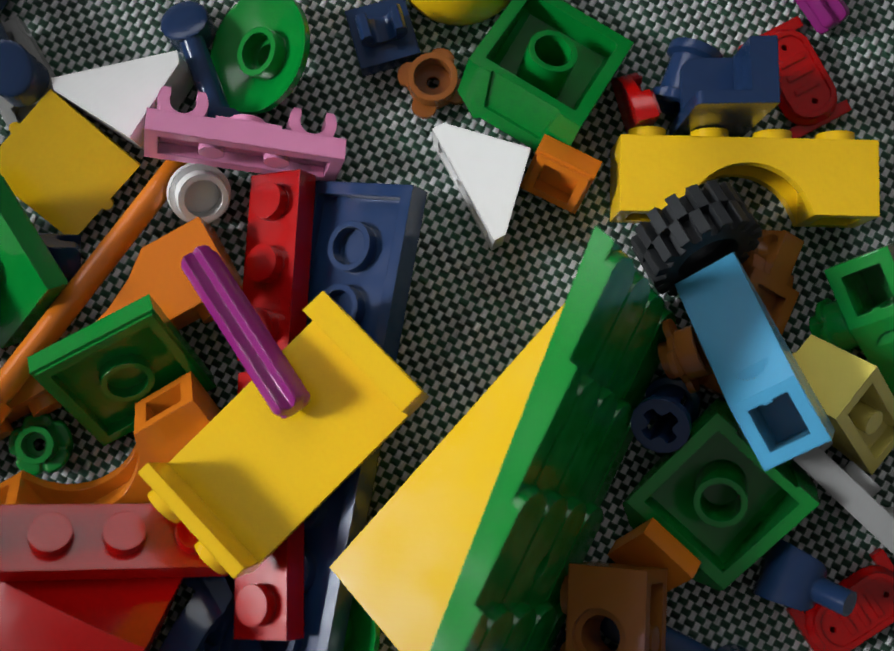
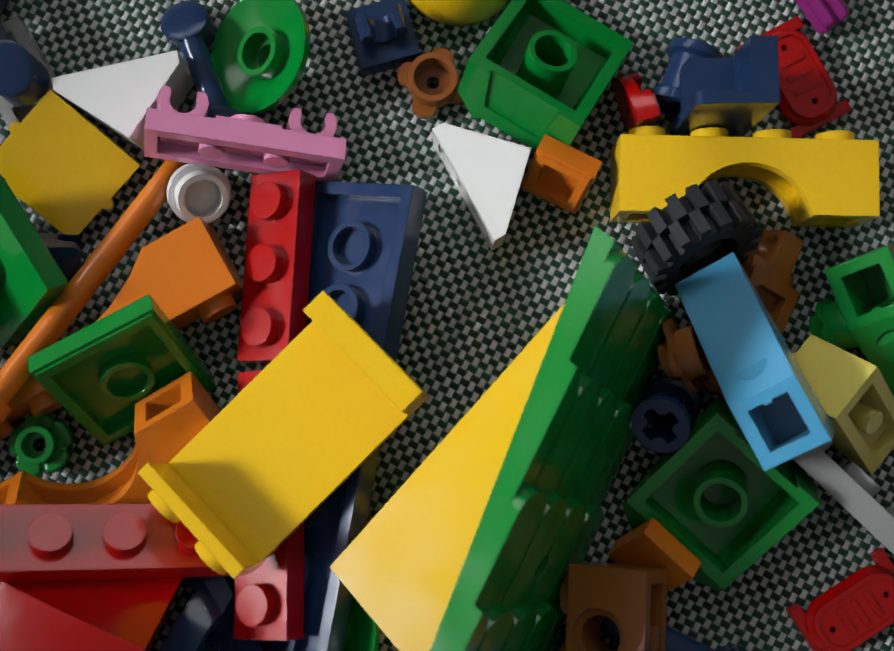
magenta axle [181,245,310,419] -> none
dark blue piece [752,539,857,617] -> none

